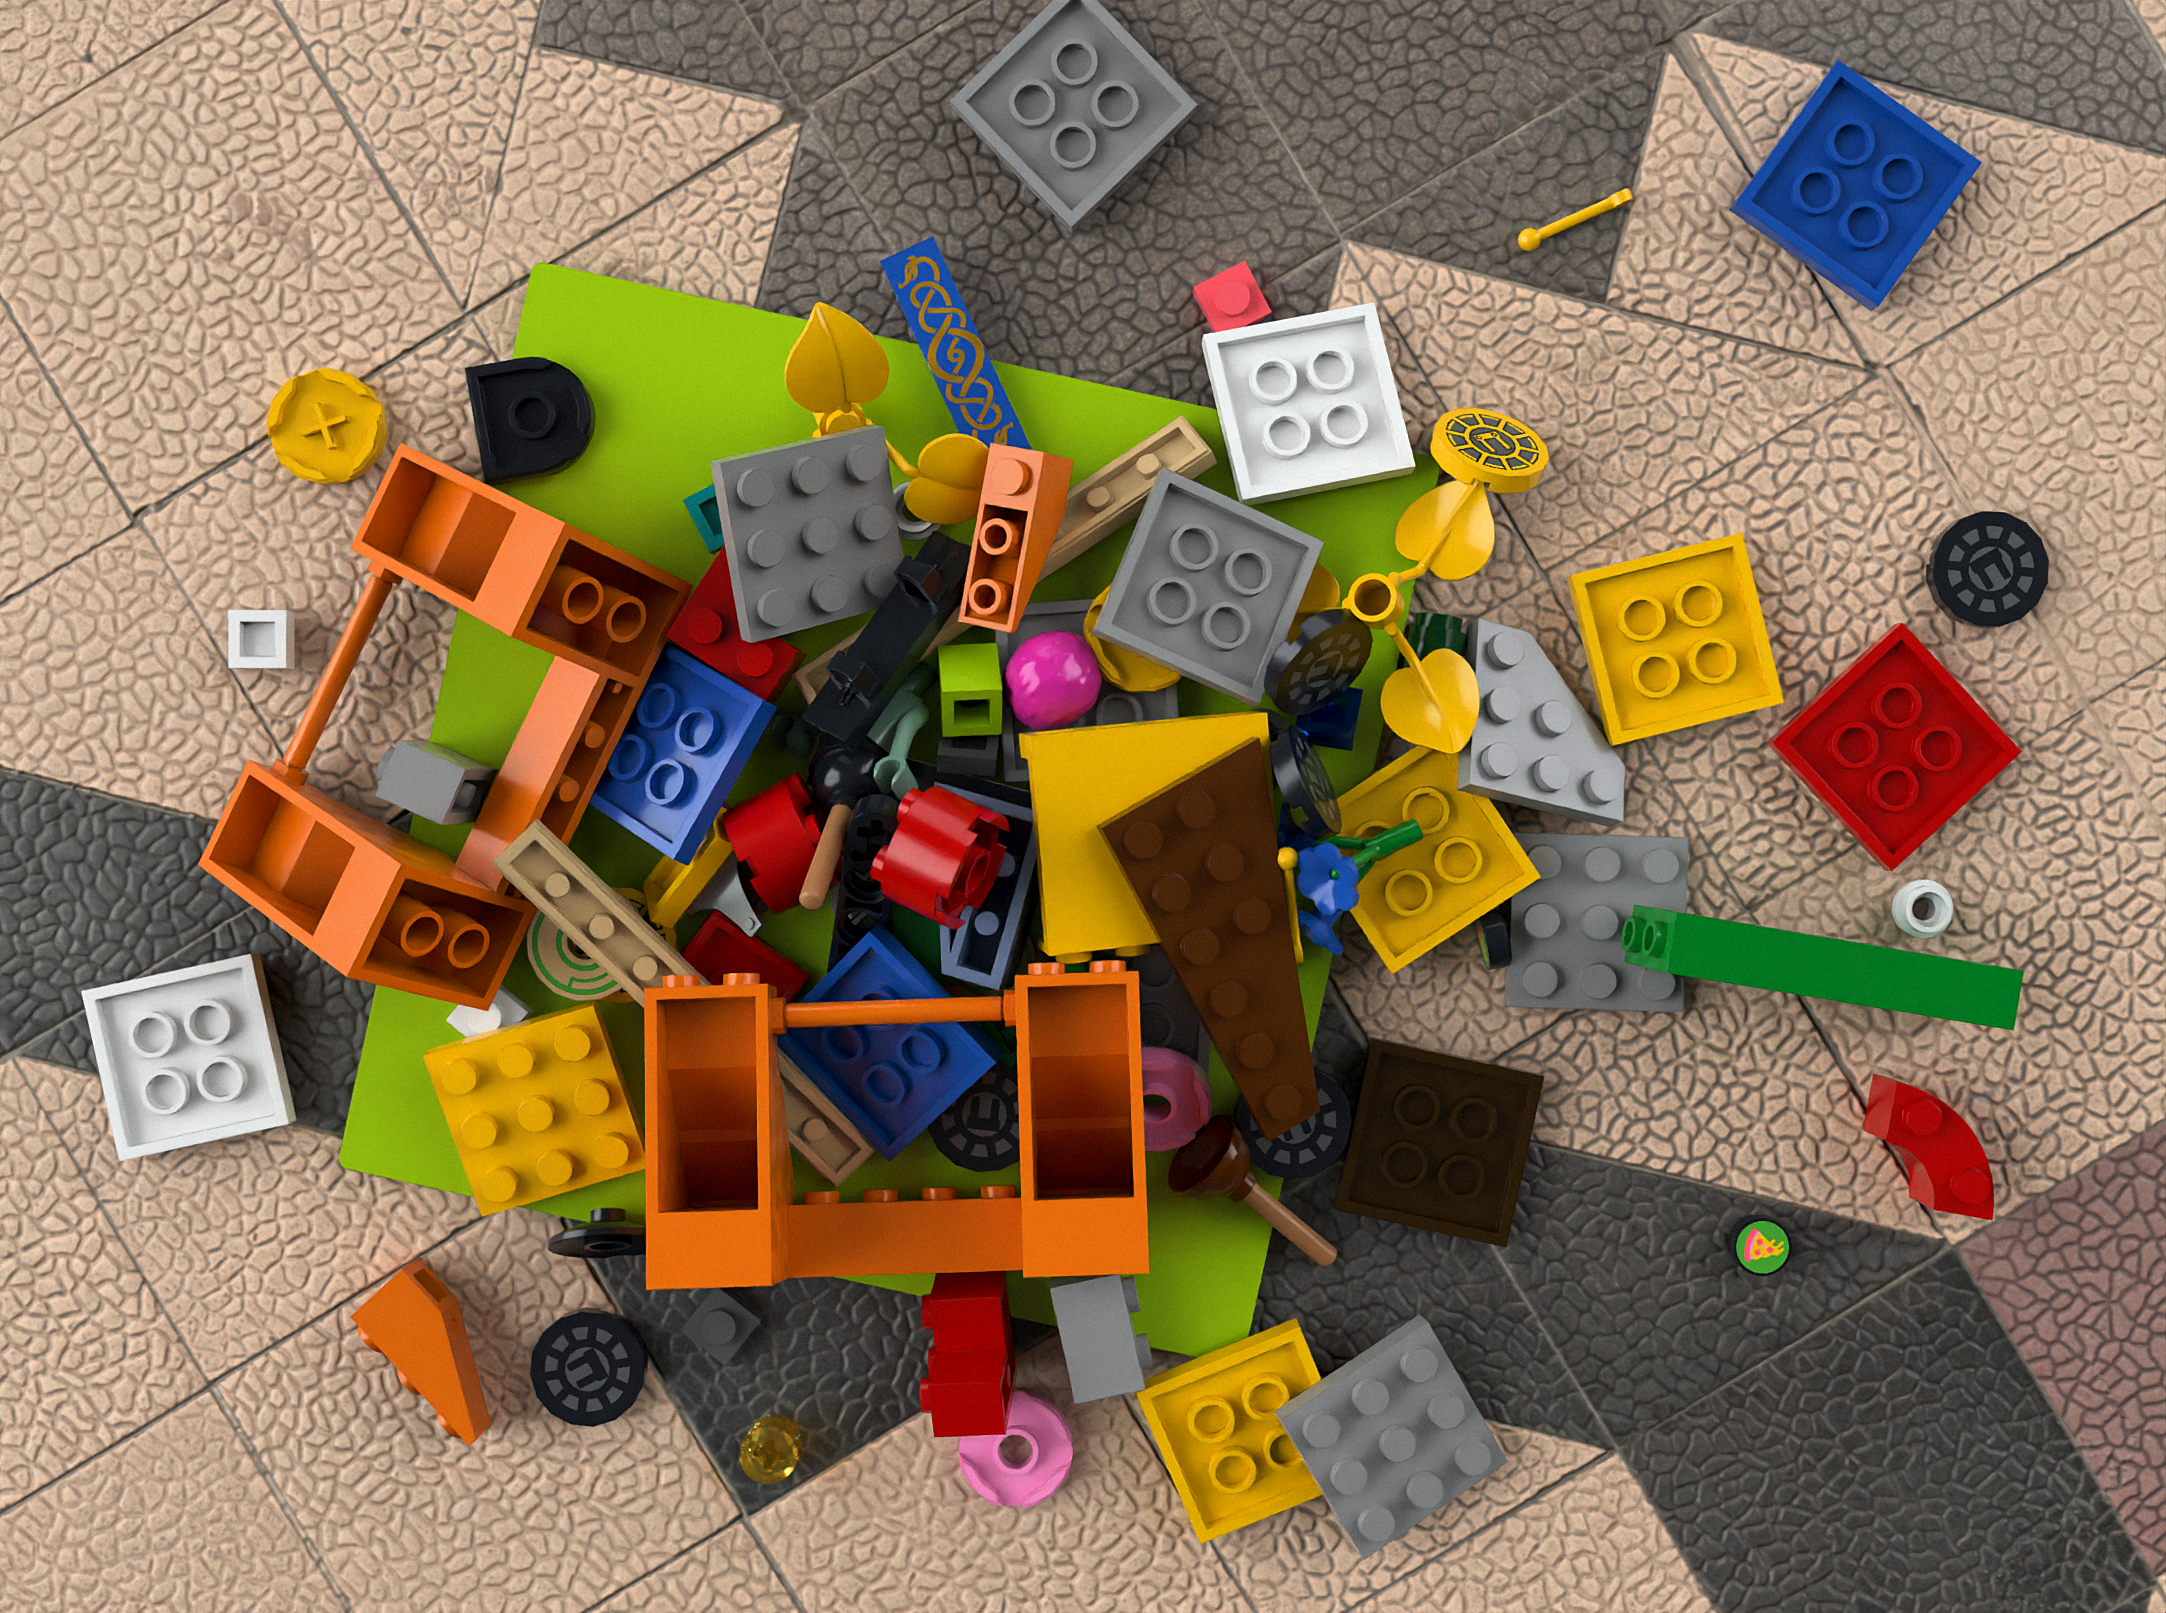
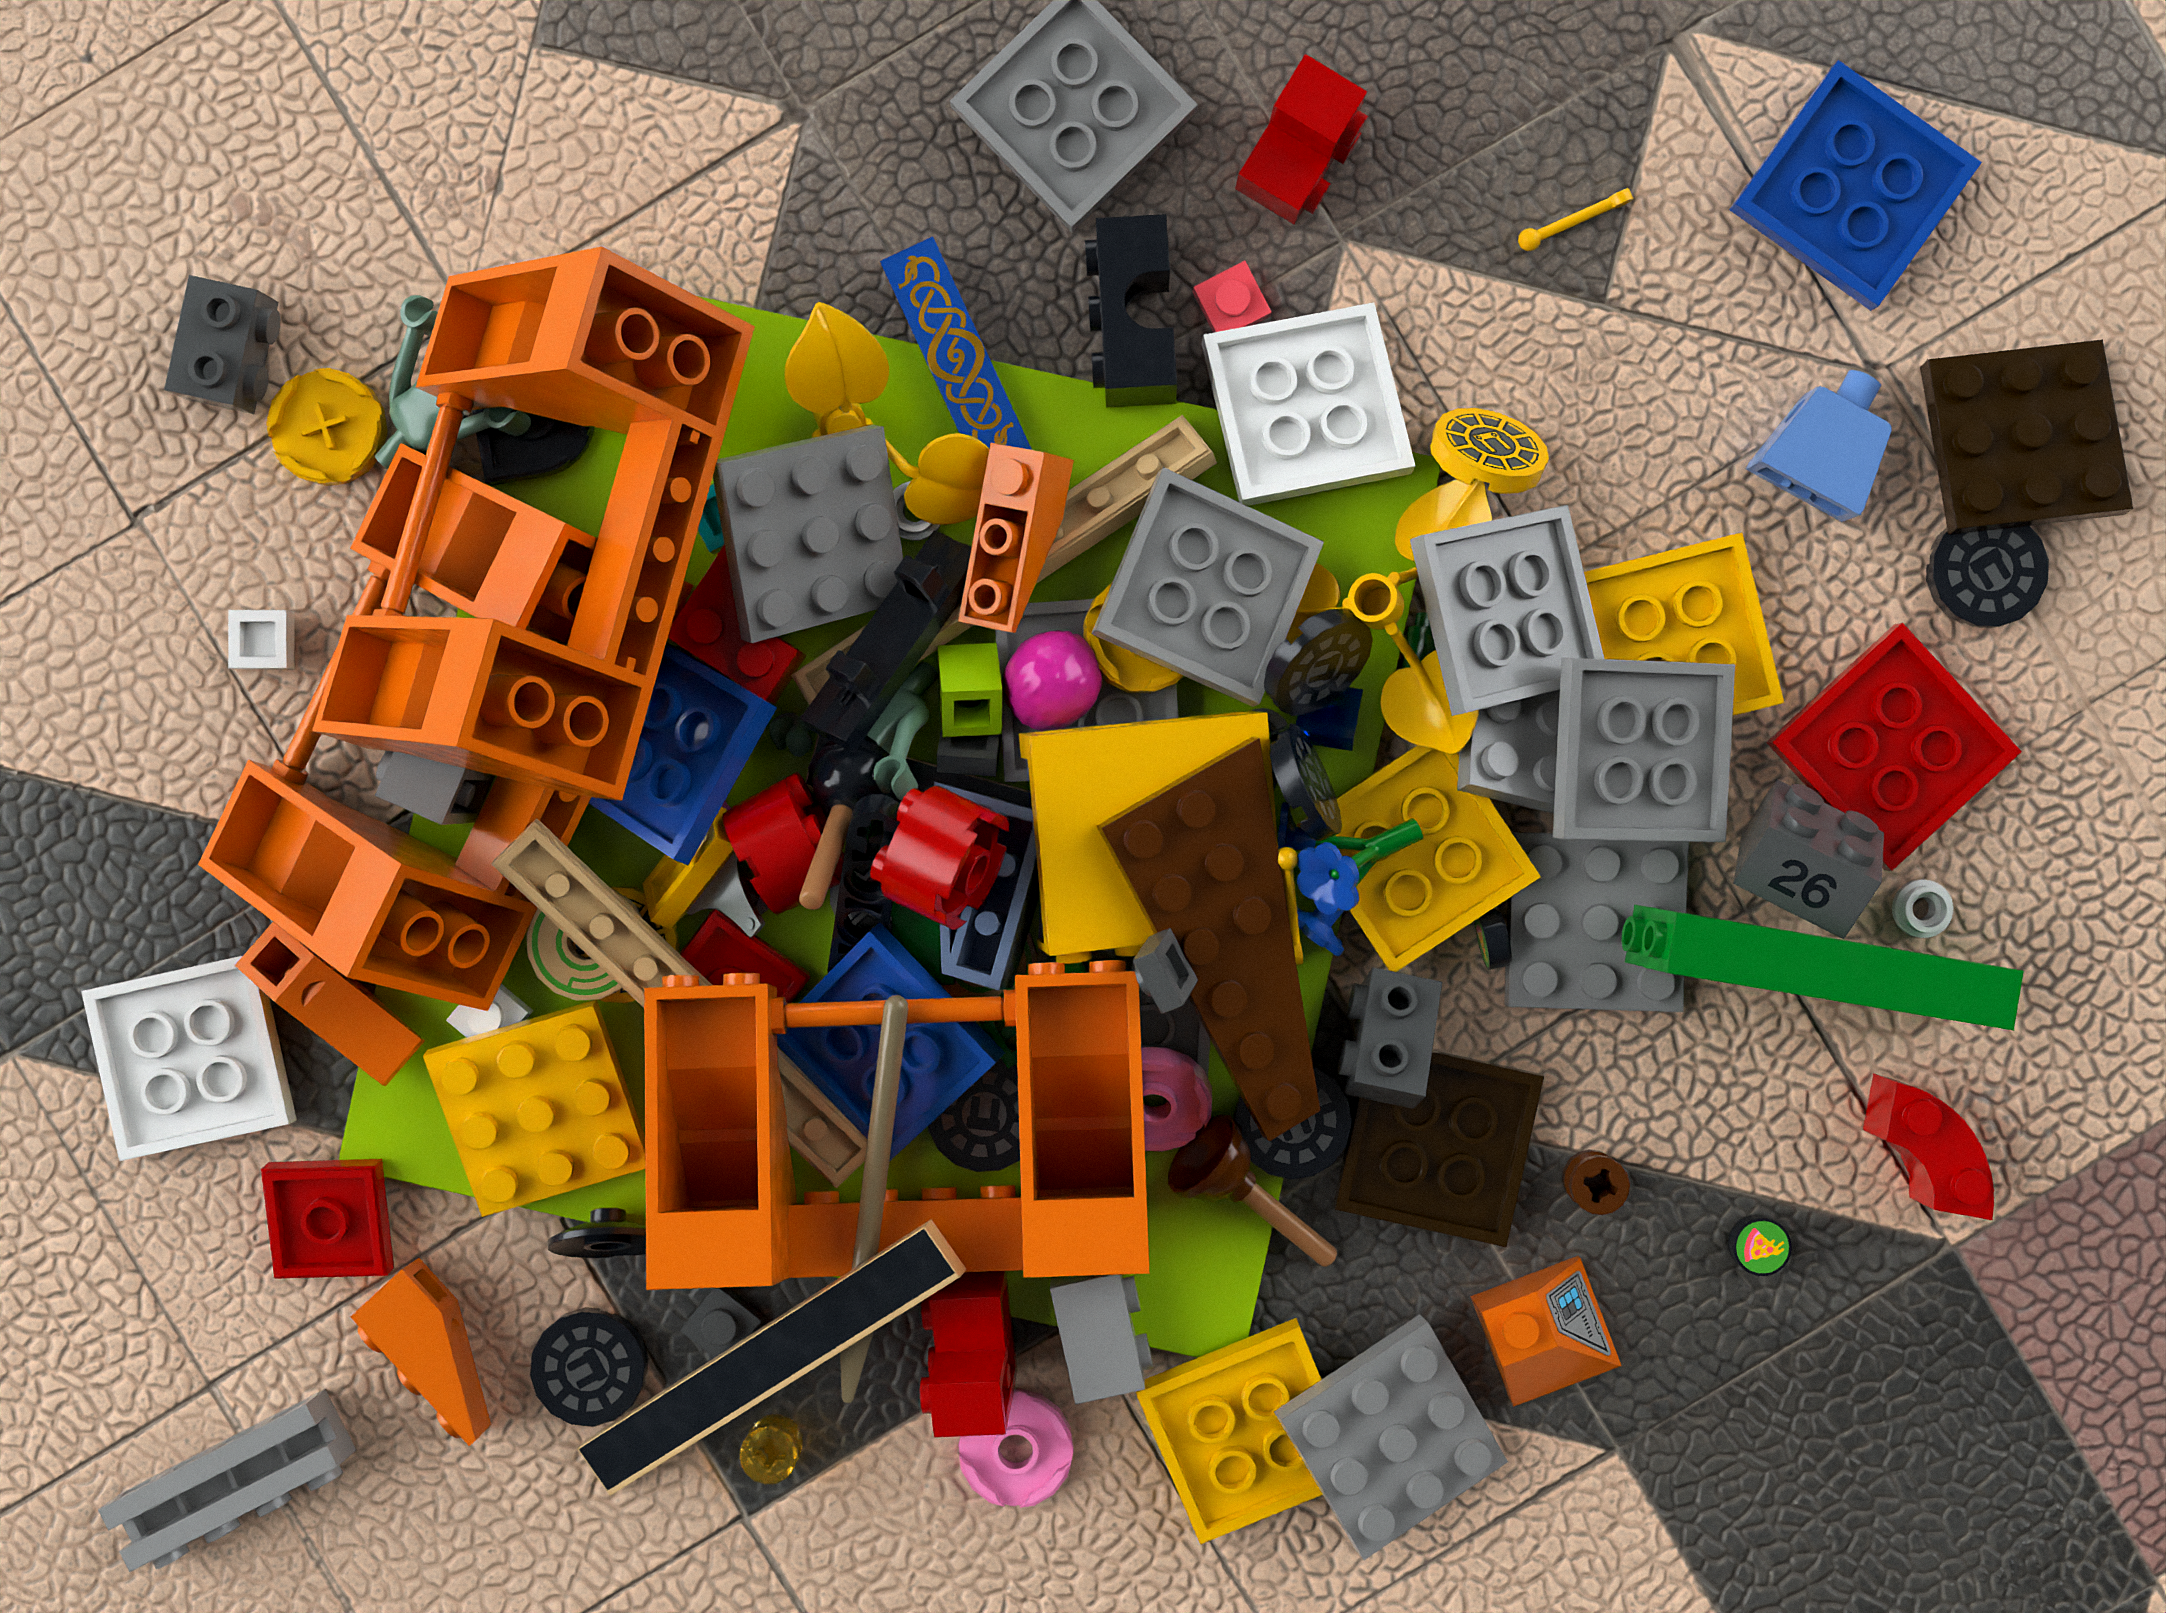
none -> light grey brick [98,1389,356,1572]
none -> dark grey brick [164,275,281,414]
none -> orange slope [234,922,425,1086]
none -> red tile [261,1159,394,1279]
none -> orange brick [312,246,755,801]
none -> sand green piece [375,295,531,469]
none -> black tile [577,1219,966,1496]
none -> dark tan piece [840,995,908,1403]
none -> black arch [1085,214,1177,408]
none -> dark grey plate [1133,928,1198,1014]
none -> red brick [1235,54,1368,225]
none -> dark grey brick [1338,967,1442,1109]
none -> light grey plate [1410,505,1605,716]
none -> orange slope [1470,1256,1622,1407]
none -> light grey plate [1553,658,1735,842]
none -> reddish brown wheel [1562,1149,1630,1215]
none -> dark grey brick [1733,779,1884,939]
none -> medium blue torso [1746,370,1892,522]
none -> dark brown plate [1920,339,2133,535]

